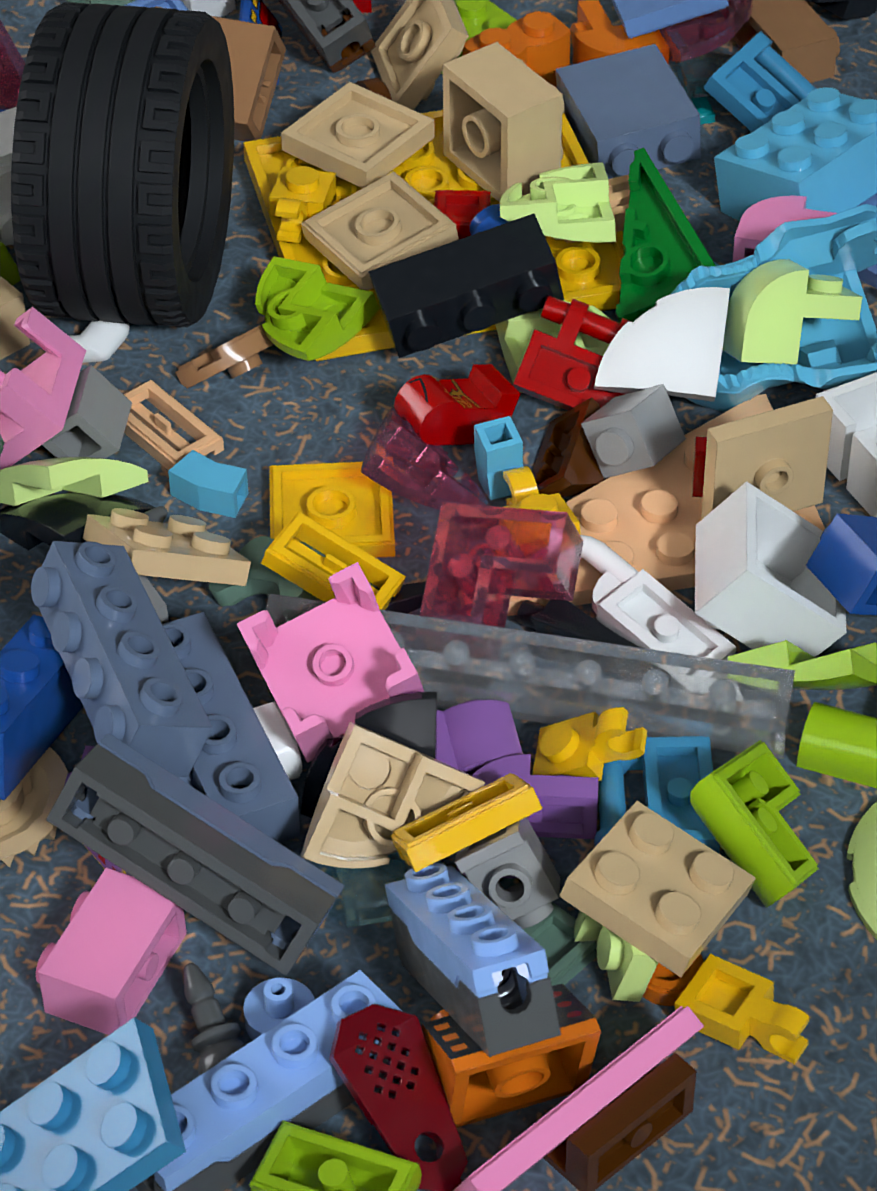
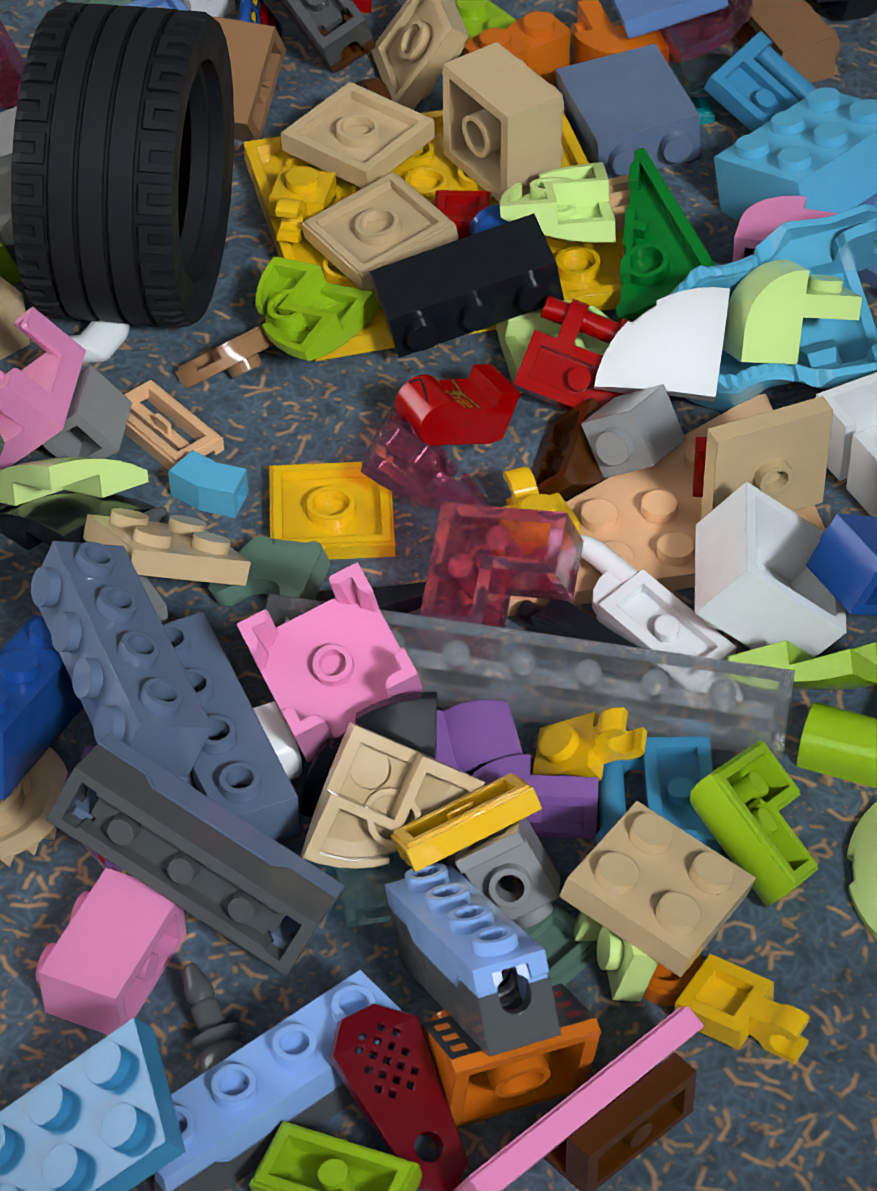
light blue tile [243,977,315,1040] -> none
yellow tile [261,511,406,614] -> none
medium azure piece [474,416,523,501] -> none

